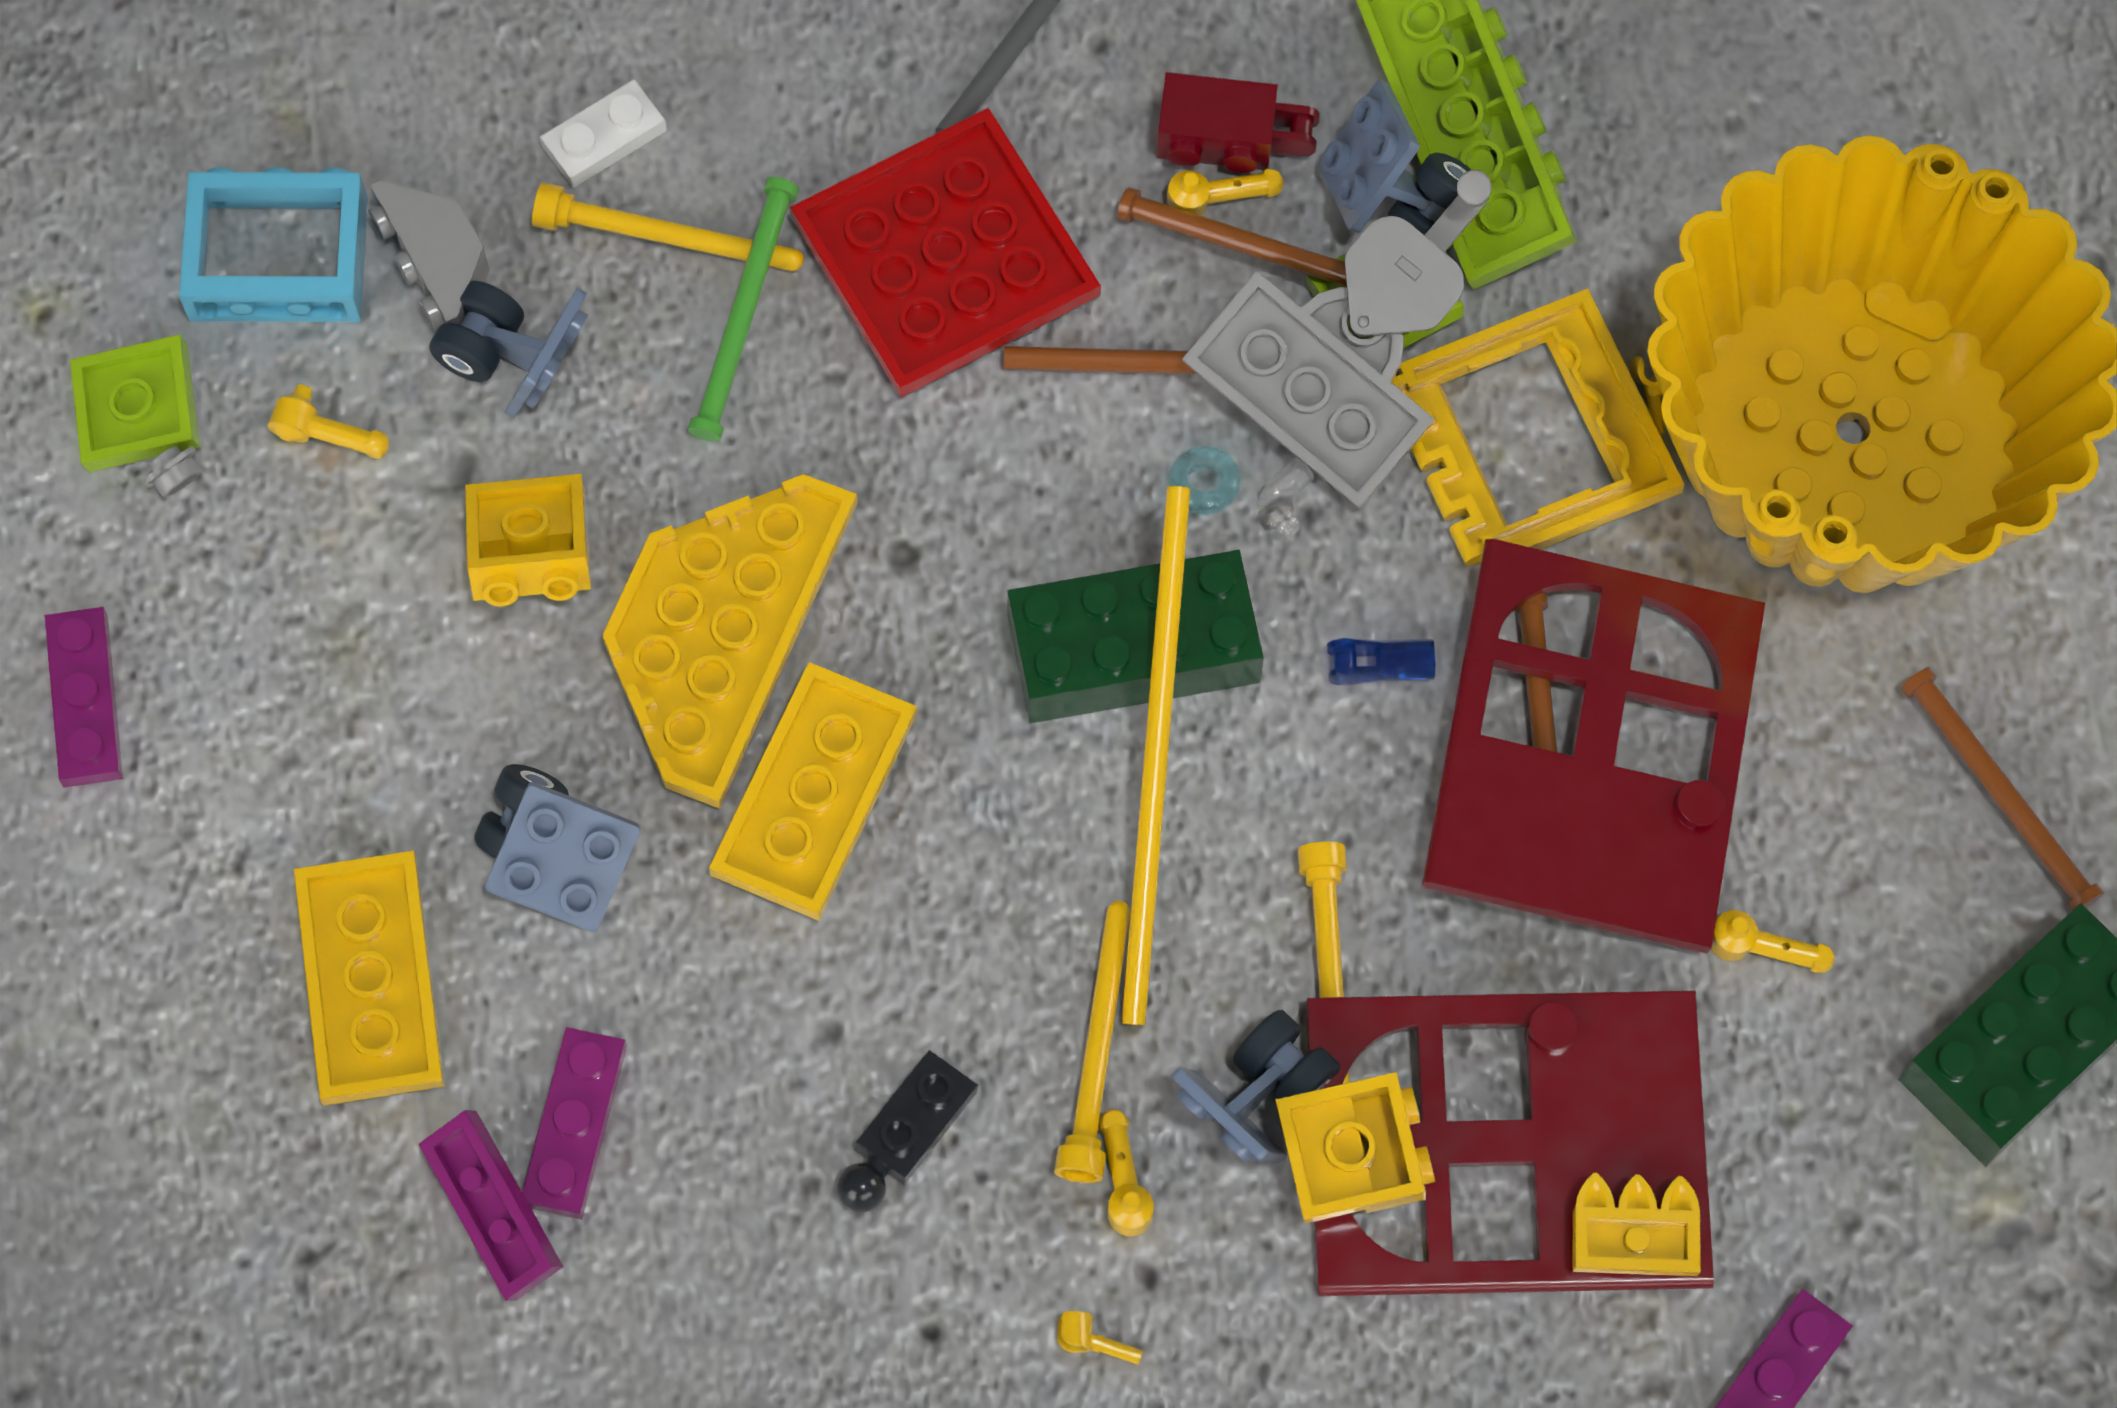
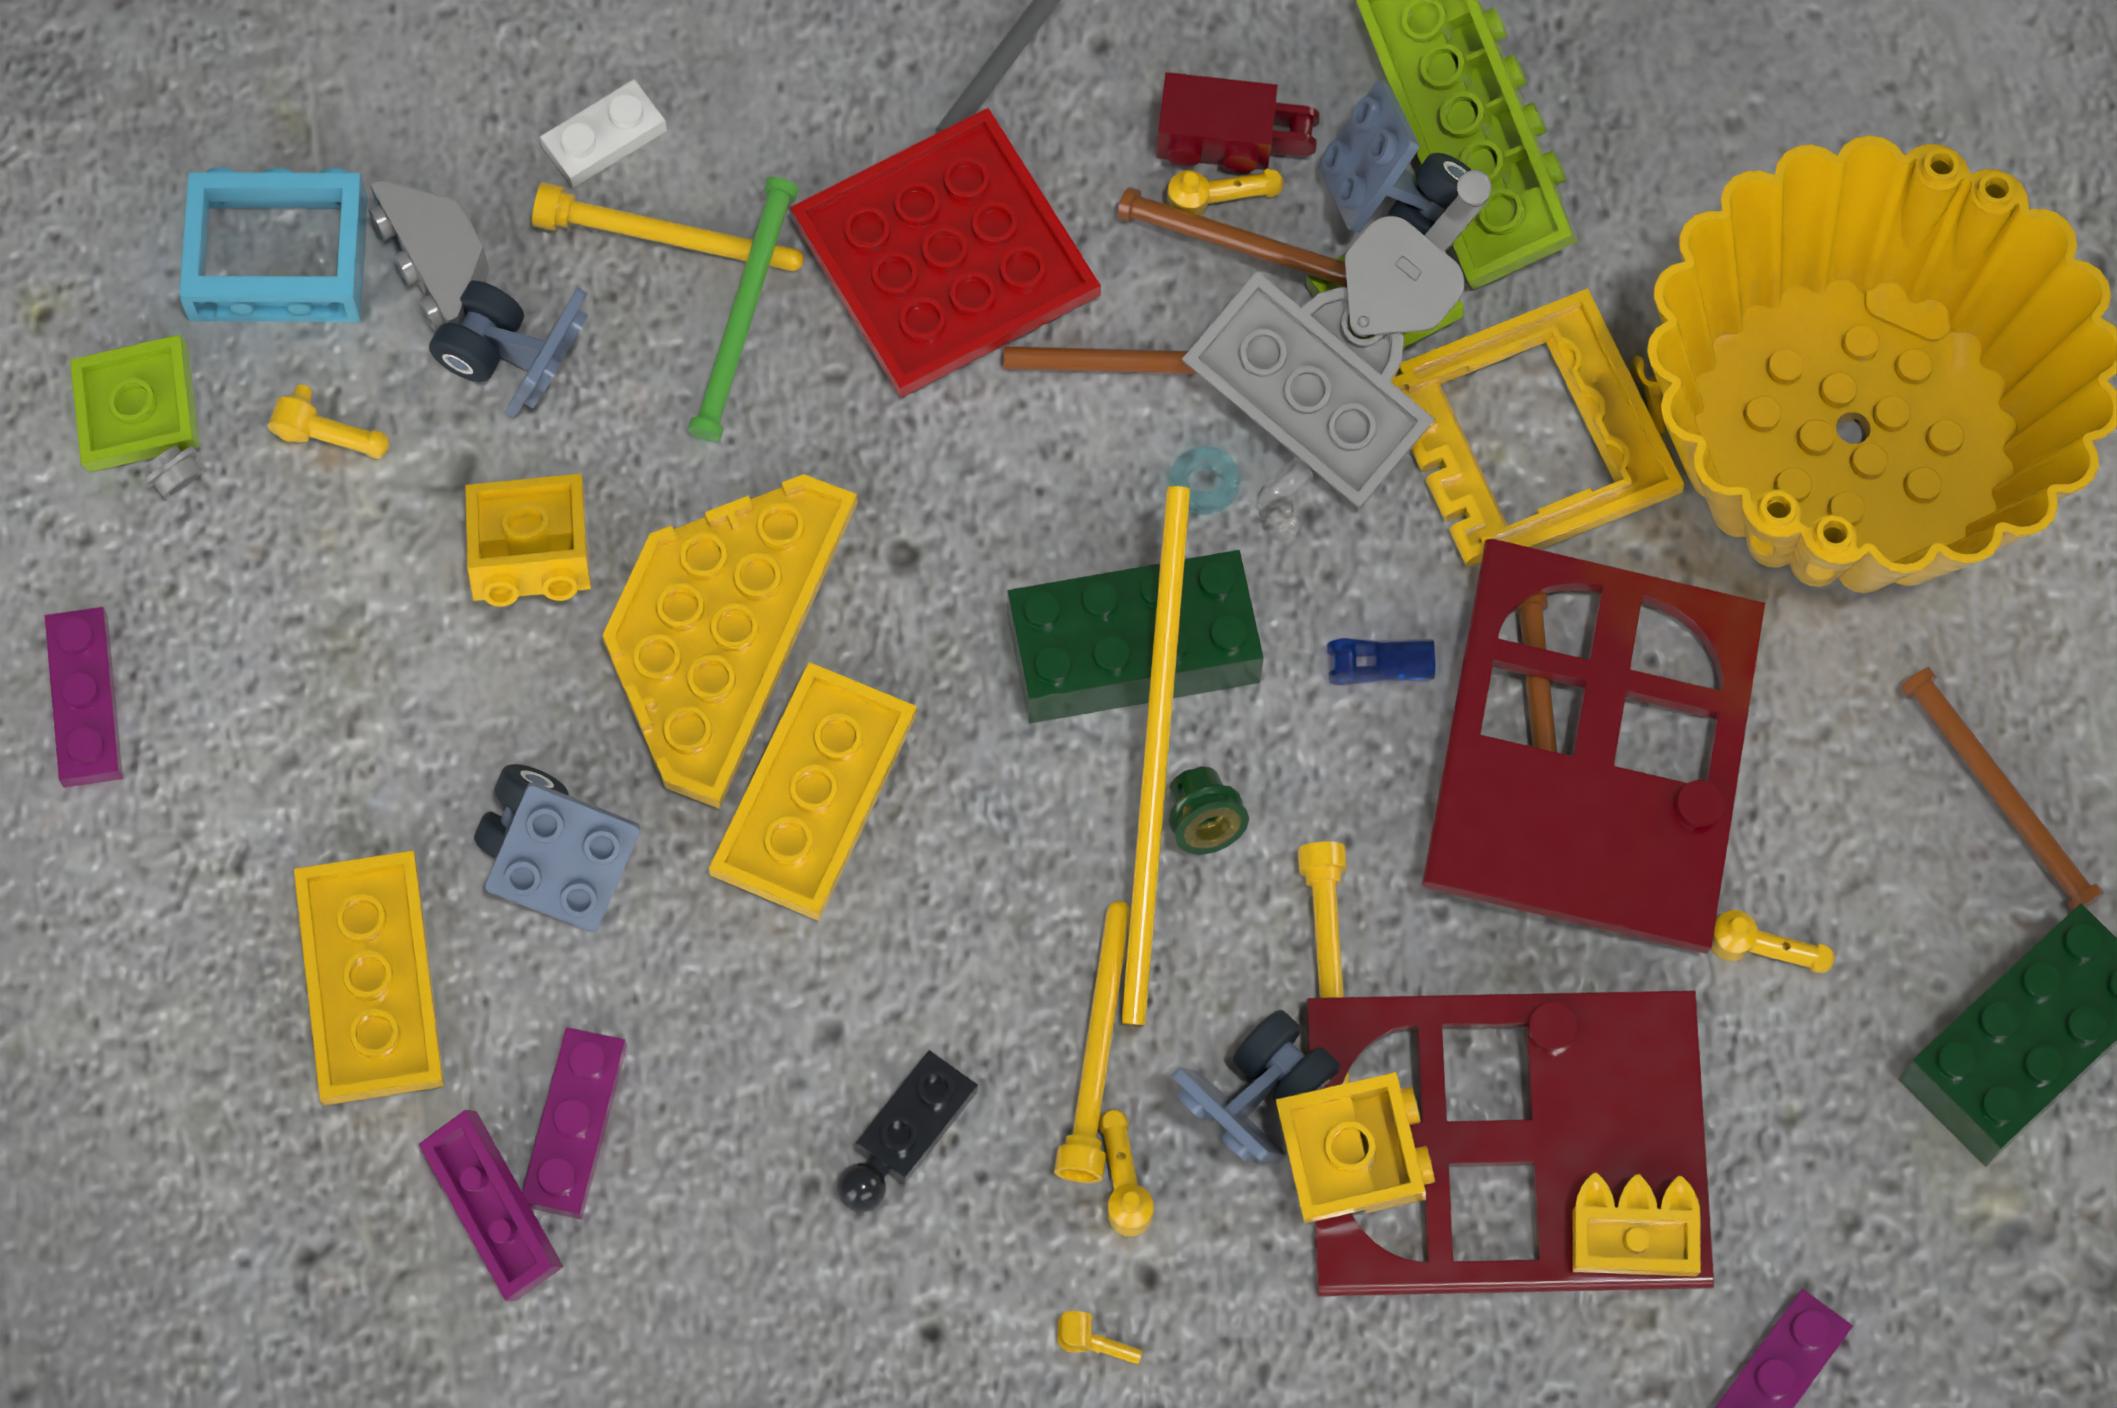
none -> dark green piece [1168,766,1250,855]

